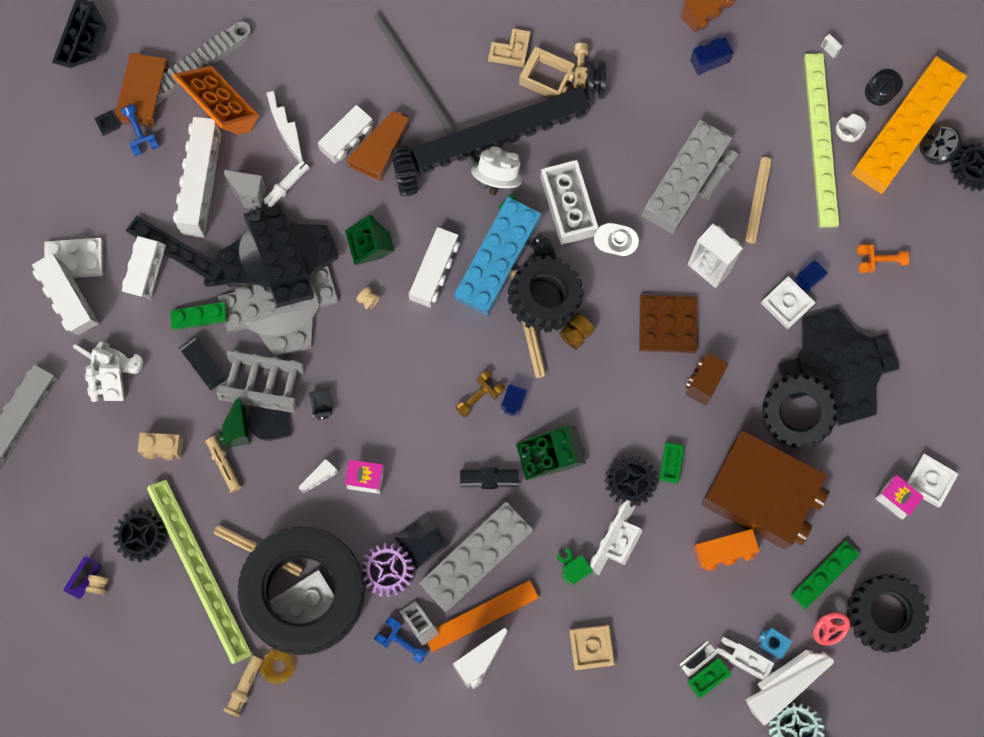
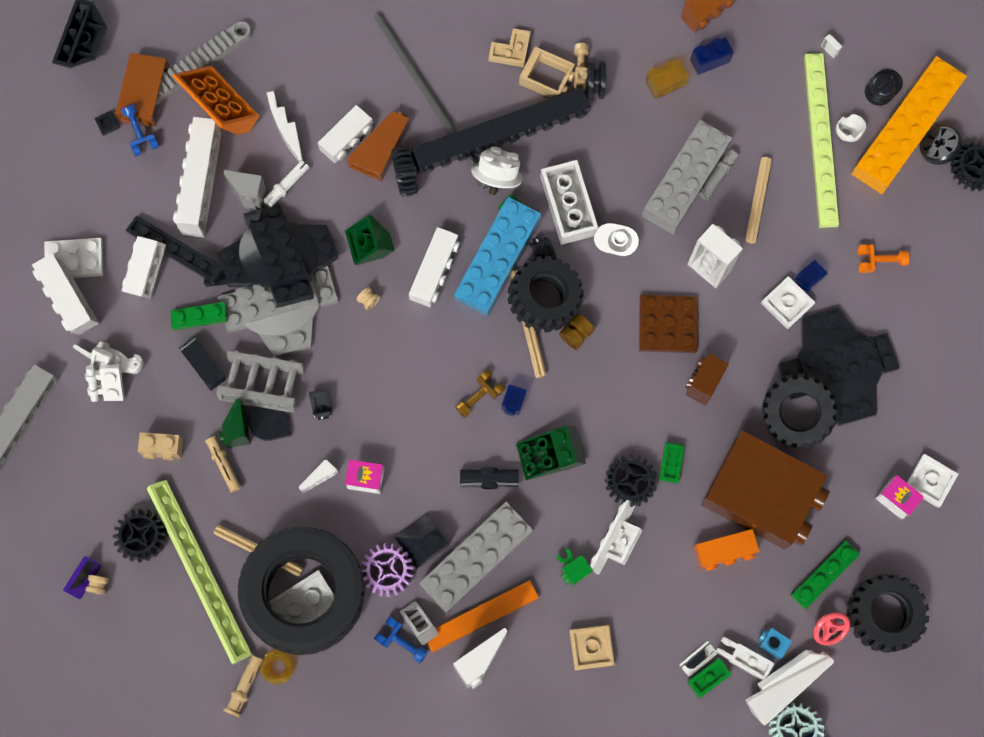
none -> clear yellow brick [645,59,689,100]

